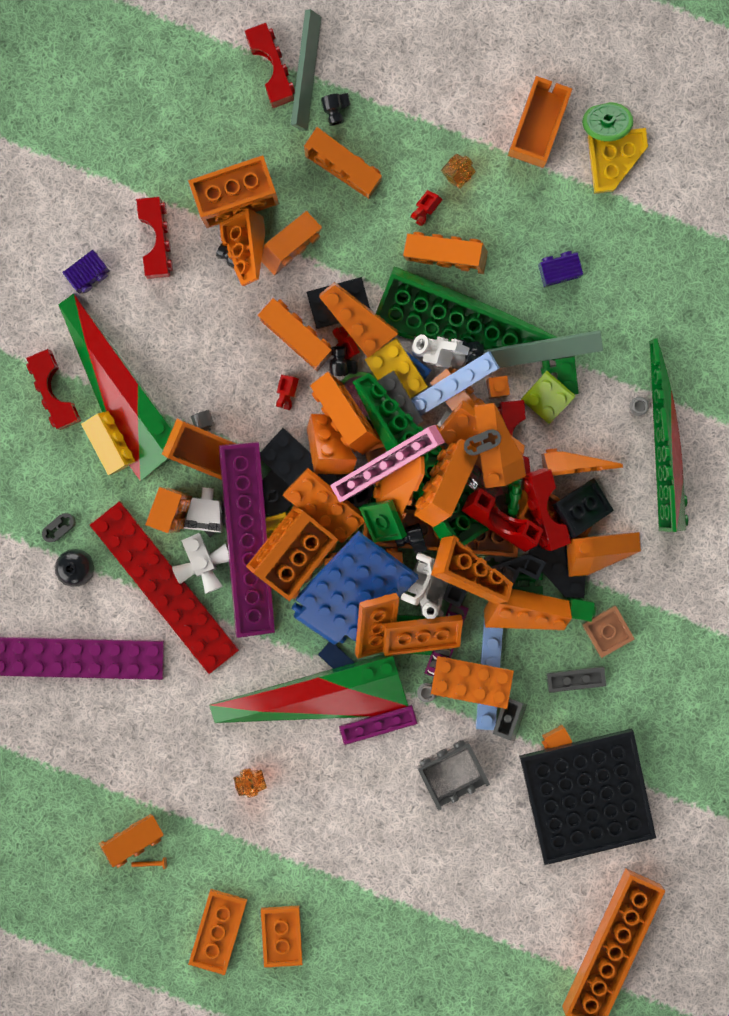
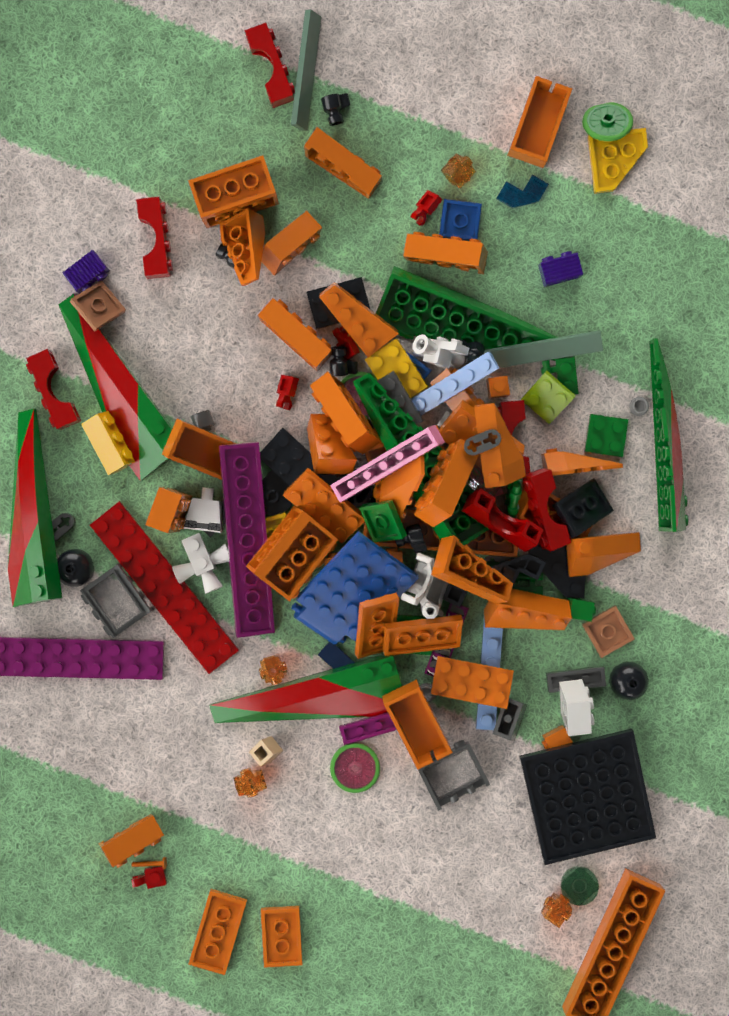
none -> green wedge [8,409,62,607]
none -> nougat plate [70,280,126,331]
none -> window [80,563,154,638]
none -> red plate [131,866,167,889]
none -> tan brick [249,736,283,767]
none -> clear orange brick [259,654,288,685]
none -> clear pink wheel [330,743,380,793]
none -> orange piece [382,679,452,770]
none -> blue plate [439,199,482,241]
none -> tile [496,174,549,209]
none -> clear orange brick [541,892,572,928]
none -> white brick [559,679,594,736]
none -> clear green tile [560,866,599,906]
none -> green plate [584,414,629,458]
none -> black cylinder [609,661,649,700]

